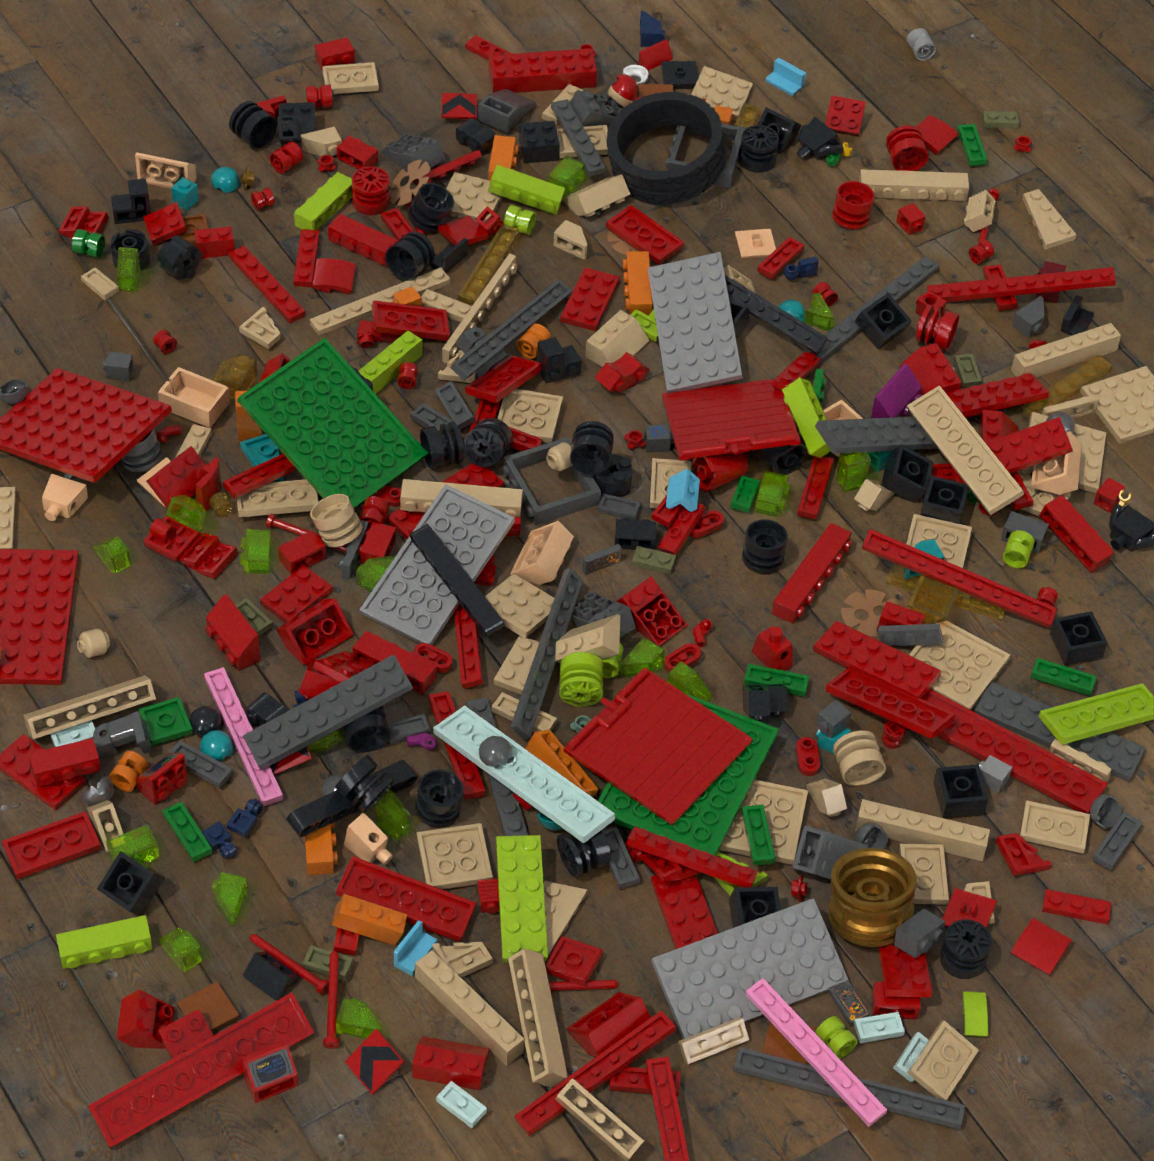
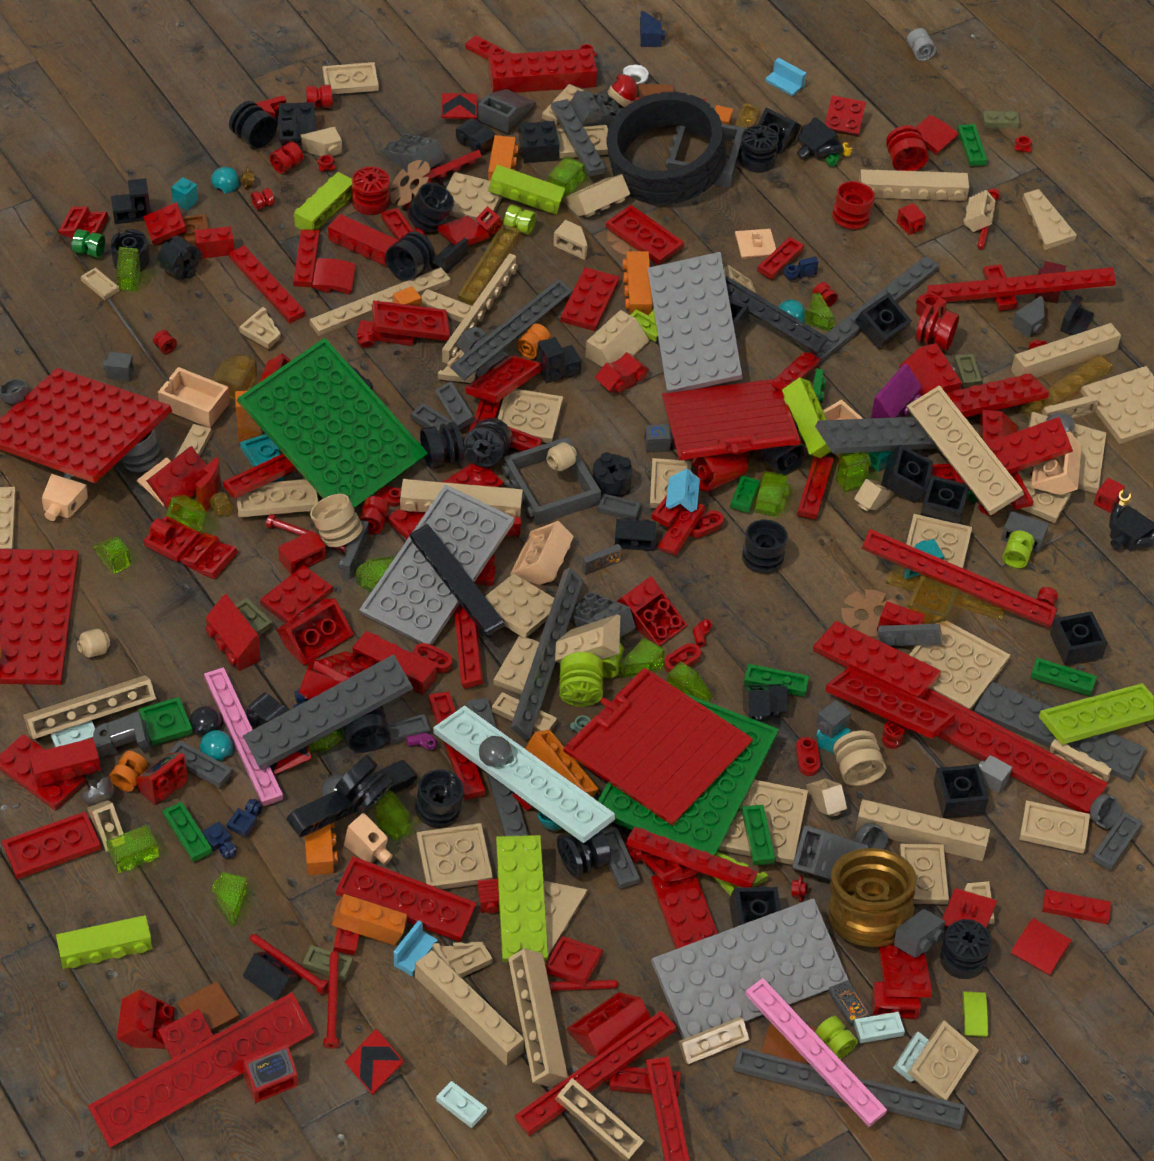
black brick [97,851,165,916] -> none
light nougat slope [135,152,197,188] -> none
red arm [156,425,181,443] -> none
clear neon green slope [158,928,203,972] -> none
clear neon green brick [240,529,271,574] -> none
red brick [315,37,355,70] -> none
clear neon green slope [336,998,382,1039] -> none
red brick [337,136,379,169] -> none
red brick [358,522,396,570] -> none
lime brick [359,331,422,394] -> none
red wheel [397,362,418,389] -> none
red slope [412,1036,490,1091] -> none
black wheel [570,421,614,475] -> none
red plate [624,430,646,449] -> none
olive plate [632,546,676,575] -> none
red slope [638,39,672,71] -> none
black plate [661,61,698,89] -> none
tan plate [691,66,753,121] -> none
red torso [752,626,793,671] -> none
red brick [772,523,853,624] -> none
red wheel [968,240,994,264] -> none
red wing [995,833,1052,876] -> none
red brick [1039,495,1114,573] -> none

